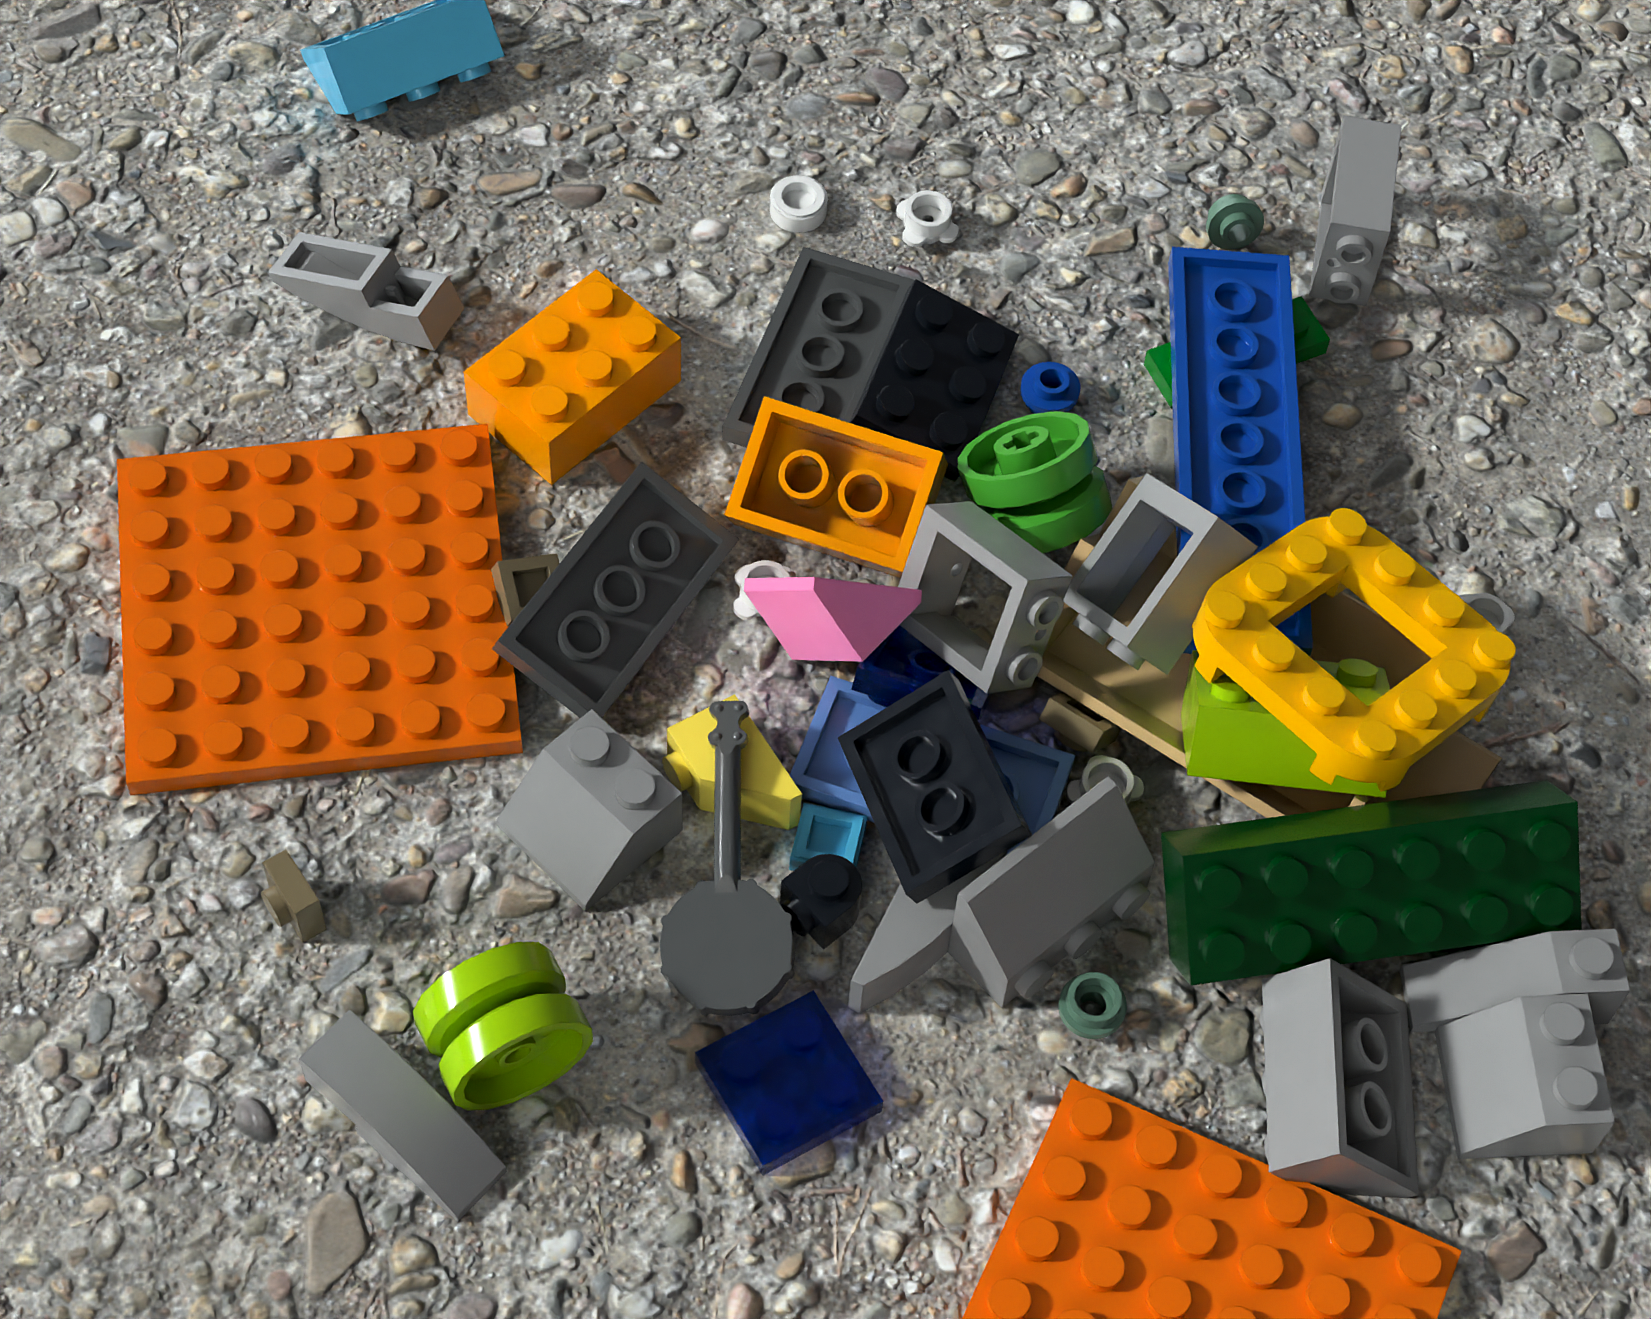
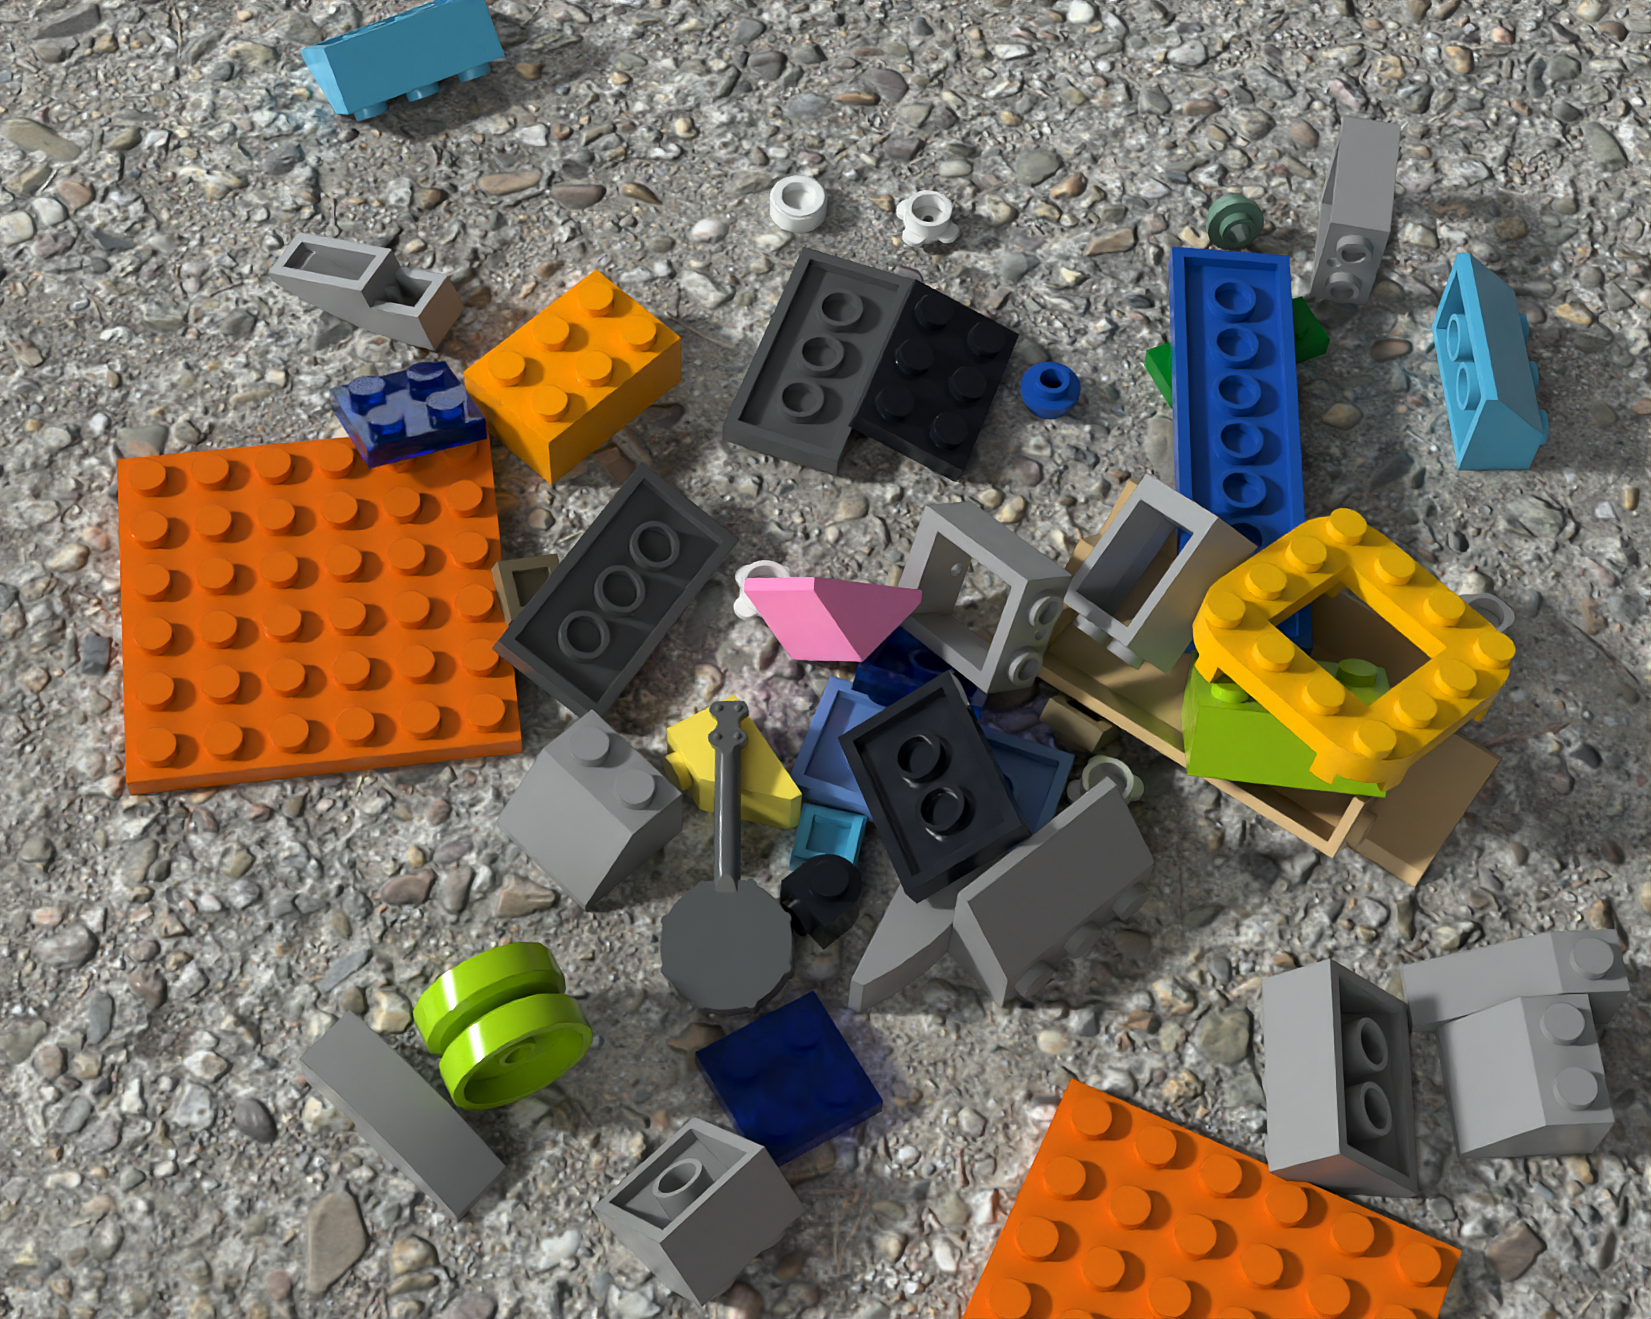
dark tan plate [261,849,327,943] -> none
light orange brick [724,396,948,578] -> none
bright green wheel [958,411,1113,553] -> none
sand green plate [1058,972,1127,1039] -> none
dark green brick [1161,780,1582,986] -> none
none -> clear blue plate [329,360,487,469]
none -> light grey slope [592,1116,805,1307]
none -> medium azure slope [1431,253,1549,470]

